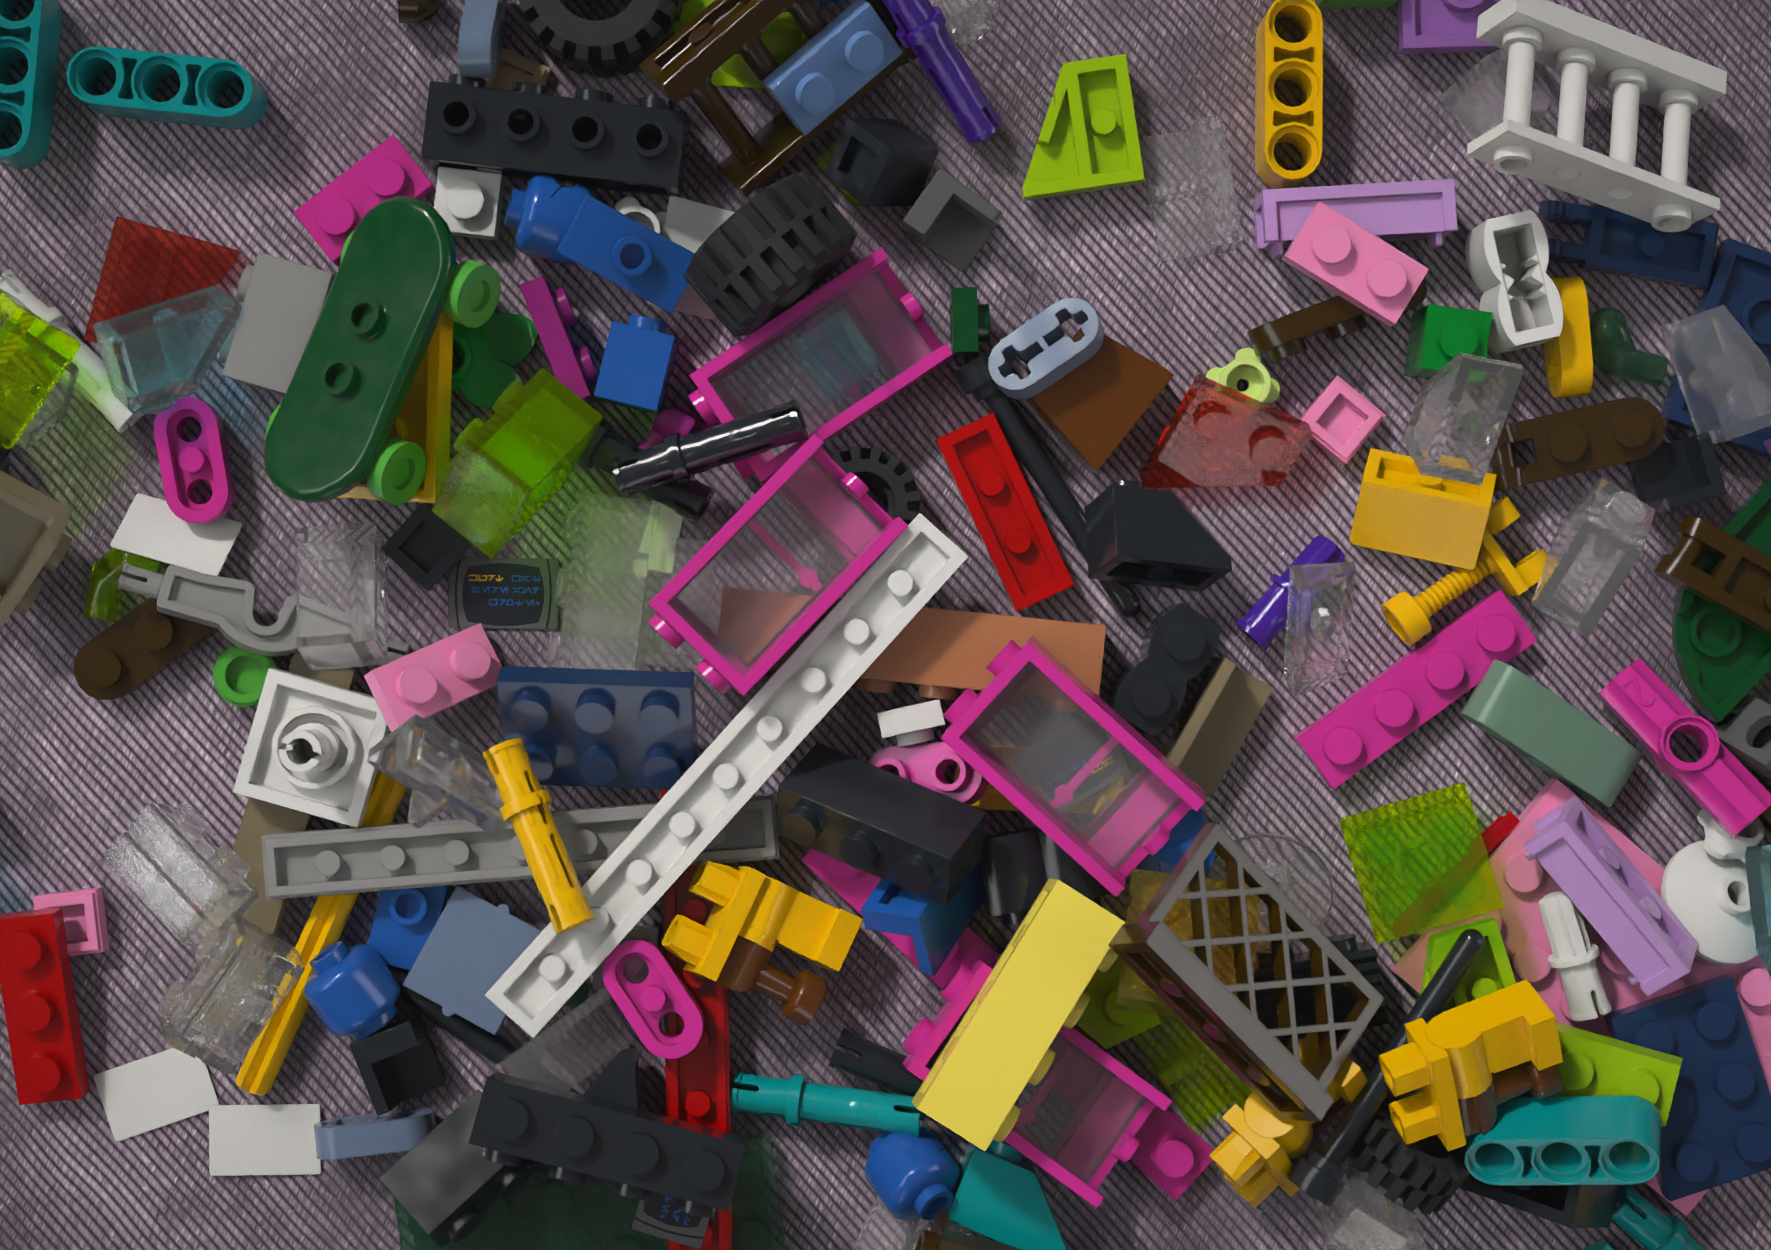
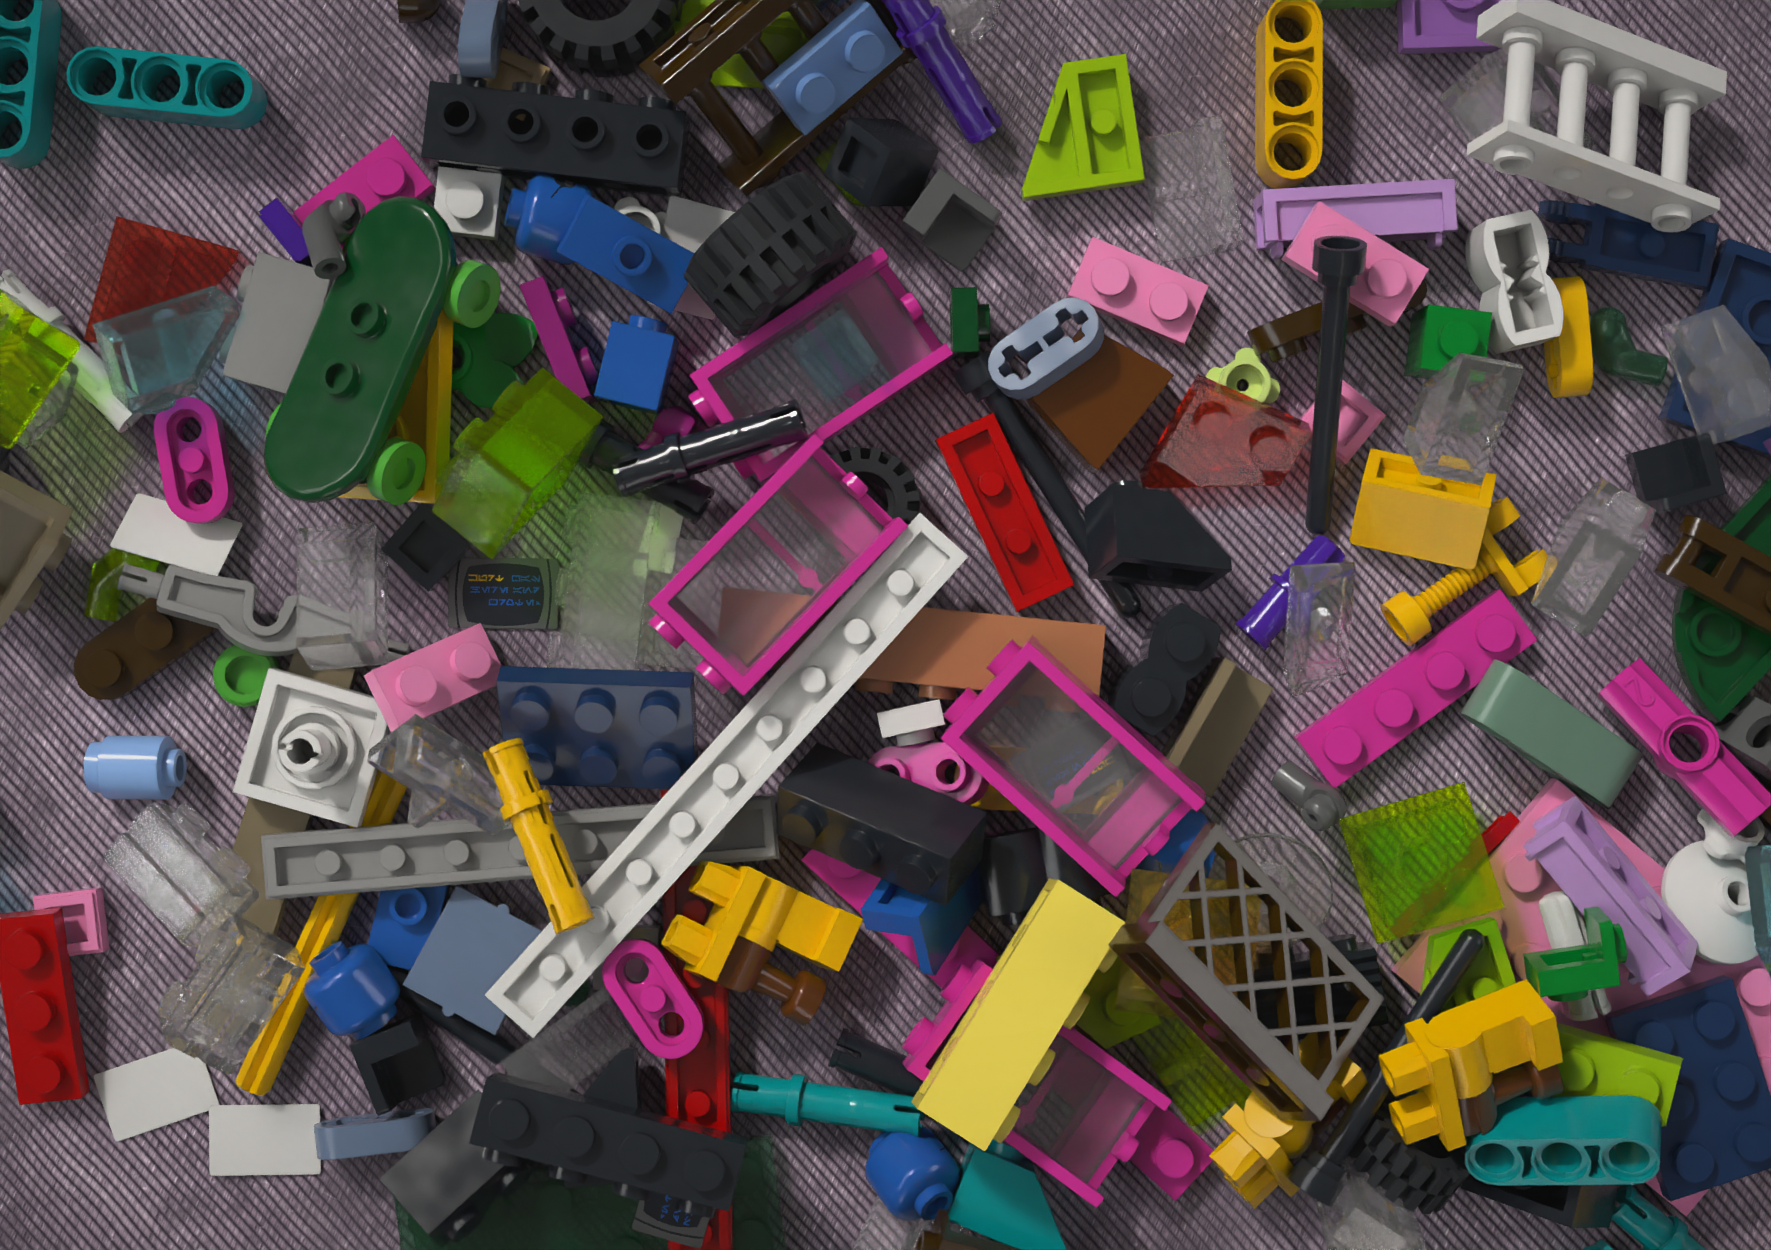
dark brown plate [1477,397,1664,492] -> none
none -> light blue brick [84,736,187,800]
none -> dark purple tile [259,198,313,267]
none -> dark grey arm [302,192,366,279]
none -> bright pink plate [1066,237,1209,347]
none -> dark grey arm [1271,761,1347,831]
none -> black piece [1305,236,1367,535]
none -> green bracket [1523,906,1627,1002]

